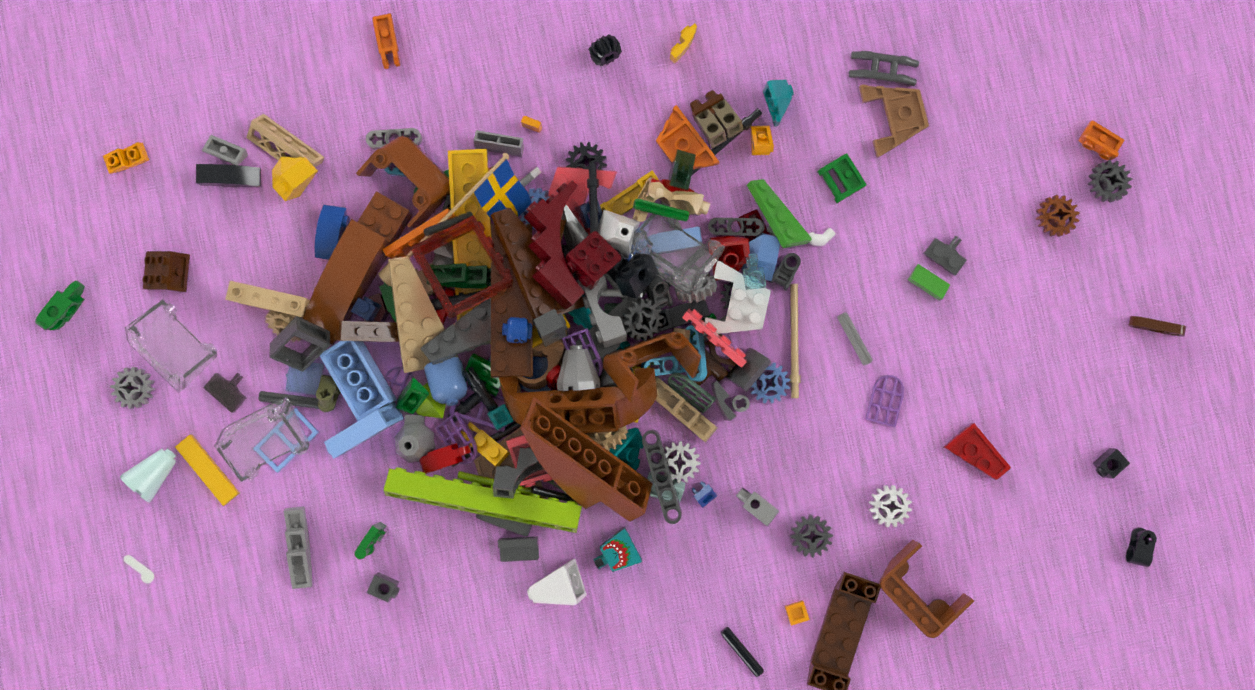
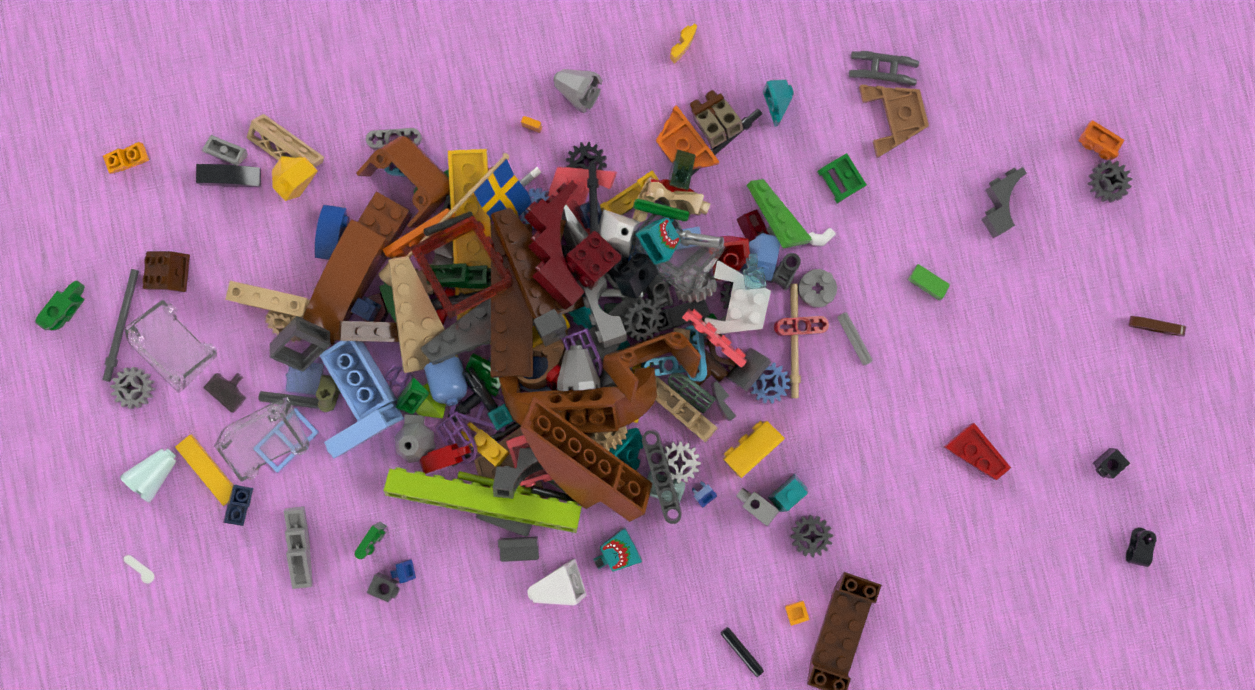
orange hinge [372,13,400,69] -> none
light grey piece [474,130,524,157] -> none
blue head [502,317,532,343] -> none
black gear [588,34,622,66] -> none
dark grey beam [708,218,765,236] -> none
light grey bush [732,395,750,412] -> none
light orange slope [751,125,774,155] -> none
medium lavender window [865,375,904,427] -> none
white gear [869,485,912,527] -> none
dark orange windscreen [879,539,974,638] -> none
dark grey plate [923,236,967,276] -> none
dark orange gear [1036,195,1080,237] -> none
none -> dark grey bar [102,269,139,382]
none -> dark blue slope [223,485,253,526]
none -> blue tile [390,559,416,583]
none -> light grey cone [553,69,603,113]
none -> teal torso [636,217,681,265]
none -> light grey pin [677,230,724,249]
none -> yellow slope [723,420,785,478]
none -> teal torso [767,474,808,512]
none -> beam [774,316,829,336]
none -> light grey plate [798,269,837,308]
none -> dark grey arch [981,167,1027,238]

